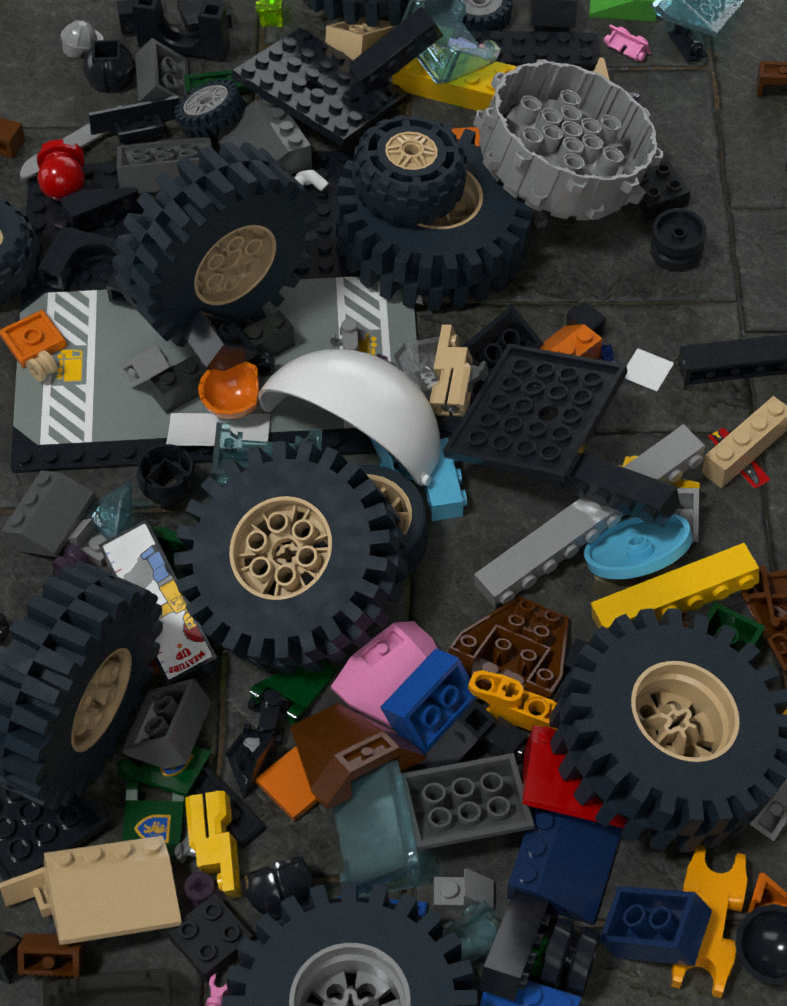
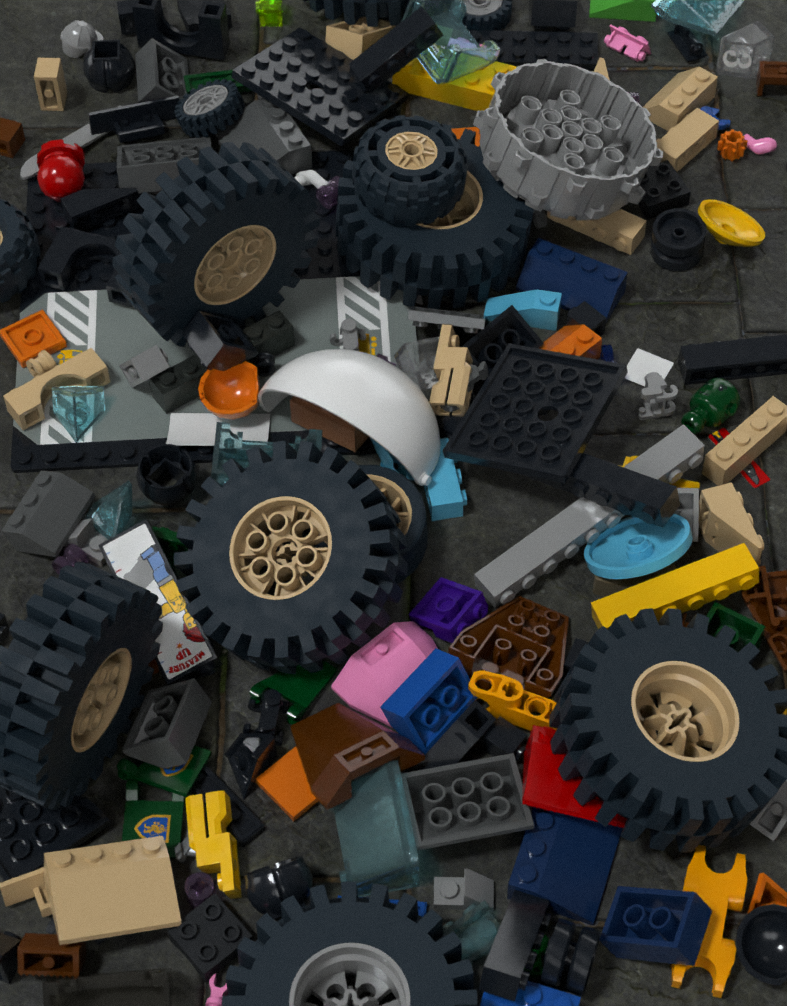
none -> tan arch [3,348,110,431]
none -> tan brick [34,58,67,111]
none -> clear light blue slope [52,386,105,443]
none -> nougat brick [290,396,369,452]
none -> clear purple wheel [316,176,340,209]
none -> dark grey plate [408,306,485,333]
none -> dark purple plate [408,577,488,643]
none -> medium azure slope [484,289,562,331]
none -> dark blue slope [516,238,628,322]
none -> tan brick [547,209,647,255]
none -> light grey piece [638,372,678,420]
none -> tan slope [643,67,718,131]
none -> tan brick [656,108,719,172]
none -> dark green piece [681,378,740,434]
none -> yellow dish [698,199,765,247]
none -> tan slope [699,482,764,565]
none -> blue piece [701,106,731,130]
none -> clear slope [716,21,775,79]
none -> orange gear [717,129,748,161]
none -> bright pink arm [744,134,777,155]

